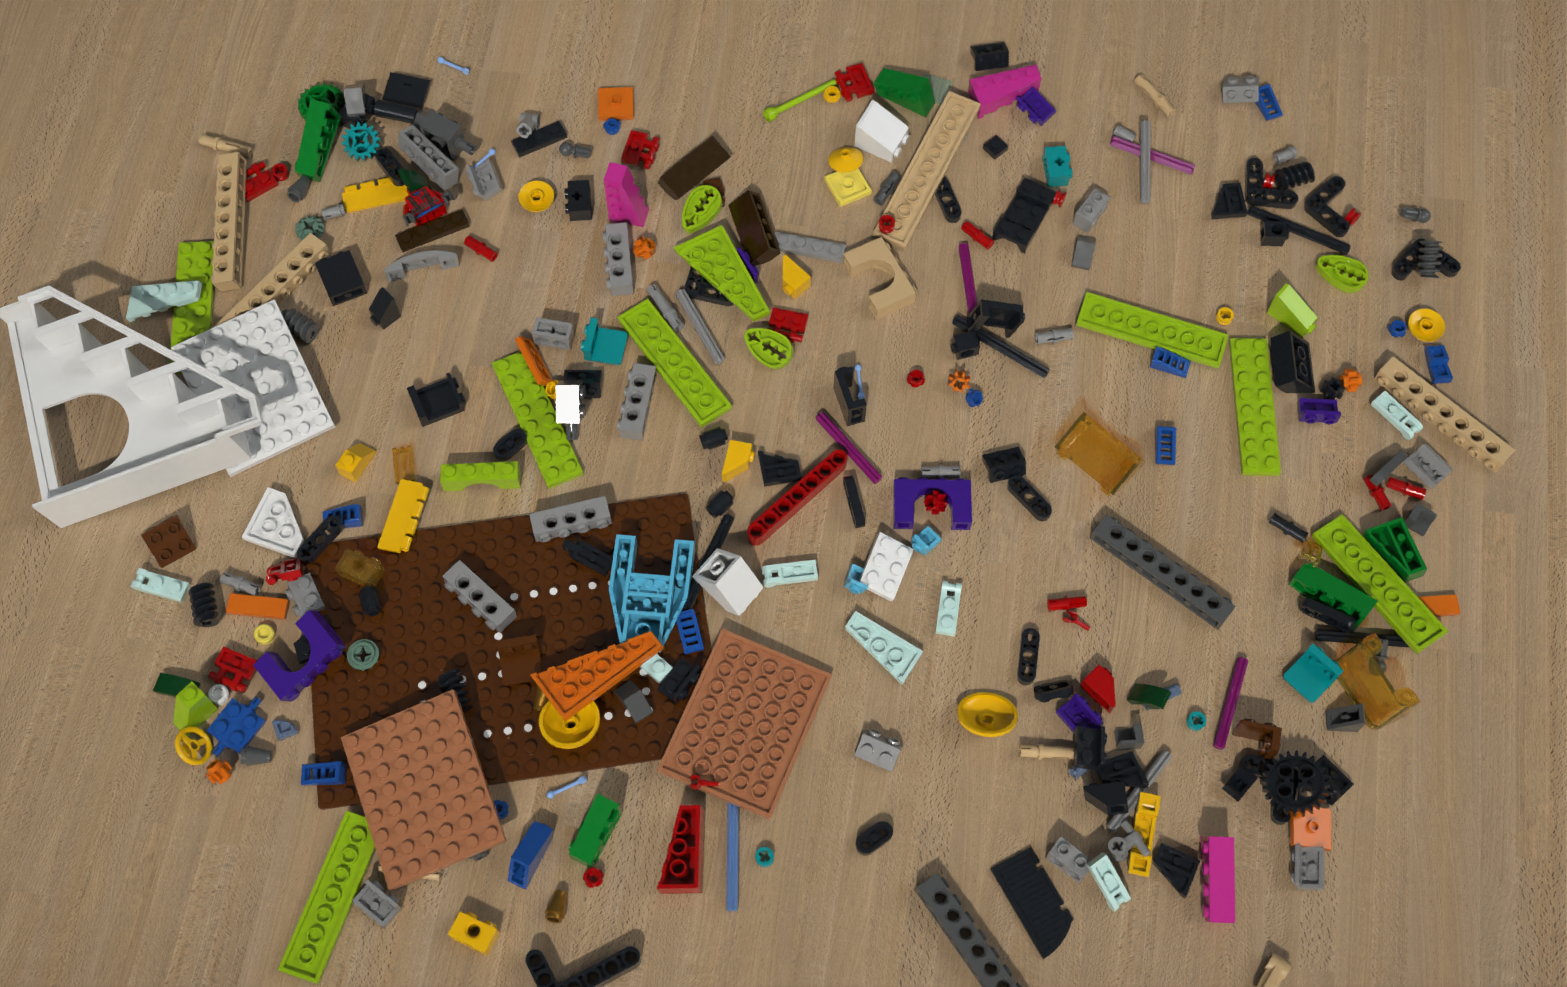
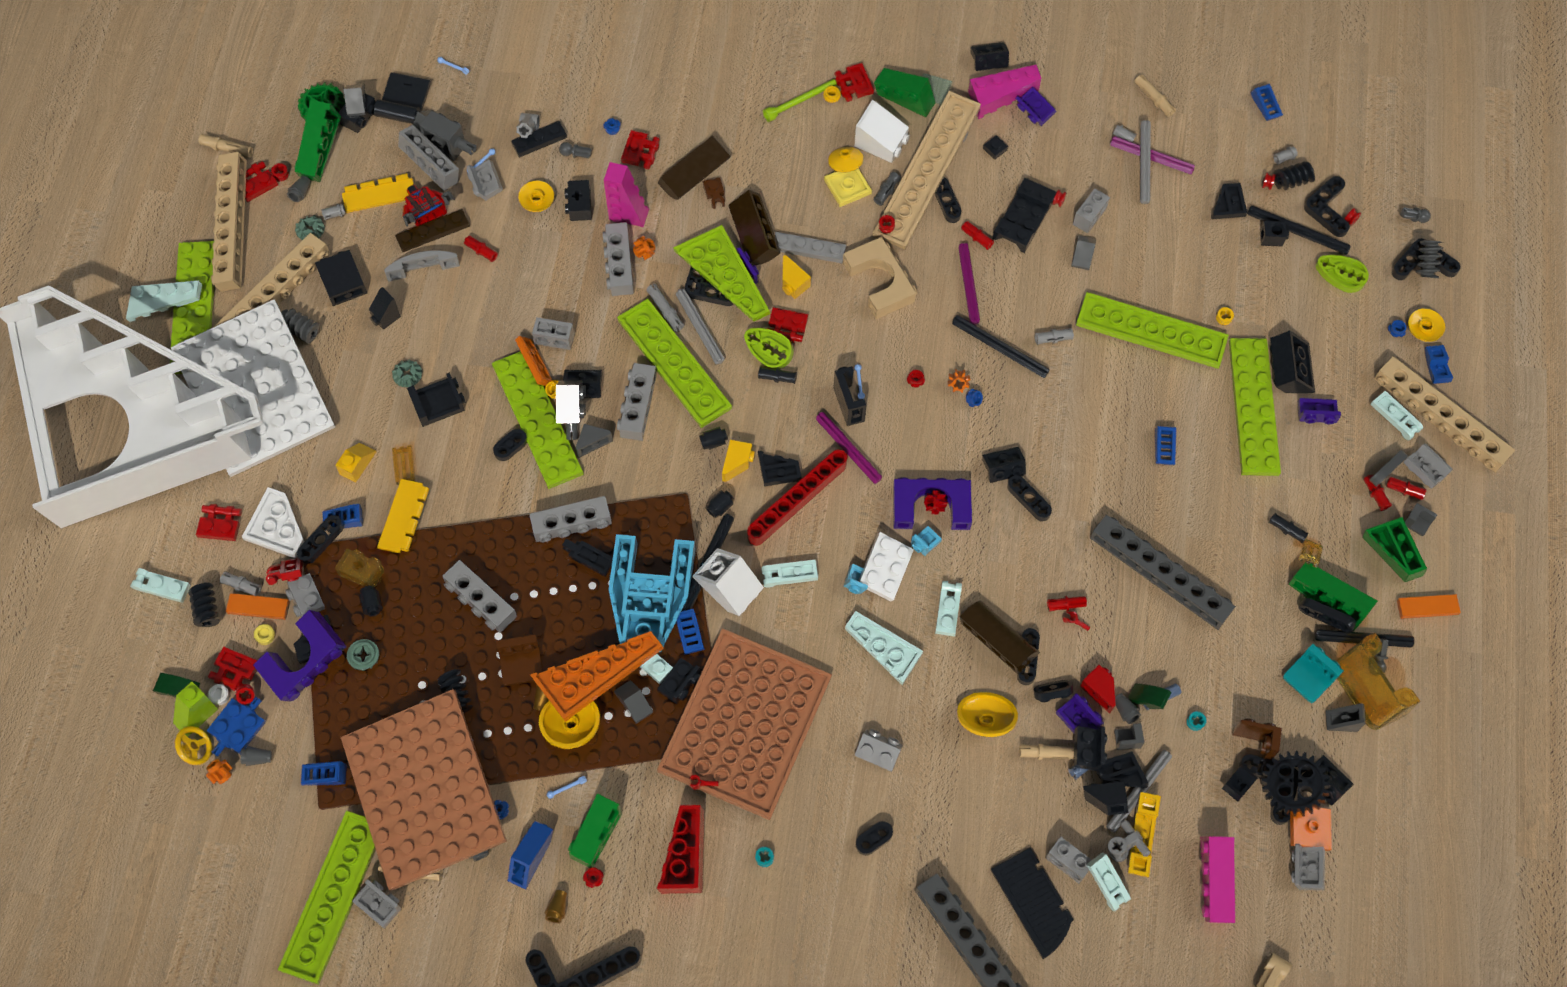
reddish brown bracket [141,514,196,568] -> none
sand blue tile [272,720,299,741] -> none
teal gear [341,122,381,162] -> none
black beam [375,148,405,186] -> none
dark green slope [398,169,432,192] -> none
lime arch [440,461,521,491] -> none
yellow brick [447,911,500,956] -> none
teal bracket [581,317,628,365] -> none
orange plate [598,87,634,121] -> none
lime piece [682,185,723,233] -> none
medium blue axle [726,802,739,912] -> none
black beam [843,476,865,529] -> none
light grey pin [921,464,960,478] -> none
black brick [950,330,980,360] -> none
black panel [967,299,1025,338] -> none
teal brick [1042,146,1073,187] -> none
clear yellow windscreen [1055,412,1146,496] -> none
blue slope [1150,346,1191,378] -> none
black wing [1153,843,1200,898] -> none
magenta axle [1213,657,1248,750] -> none
light grey bracket [1223,75,1259,103] -> none
black beam [1245,158,1298,209] -> none
lime slope [1267,283,1318,338] -> none
lime plate [1311,514,1448,655] -> none
black gear [1320,377,1346,400] -> none
orange gear [1339,368,1362,392] -> none
none -> red plate [196,504,242,541]
none -> red bush [235,684,255,704]
none -> sand green gear [392,359,422,387]
none -> dark grey slope [576,424,613,458]
none -> black pin [758,367,797,384]
none -> dark brown brick [960,600,1040,674]
none -> dark grey cone [1115,693,1141,724]

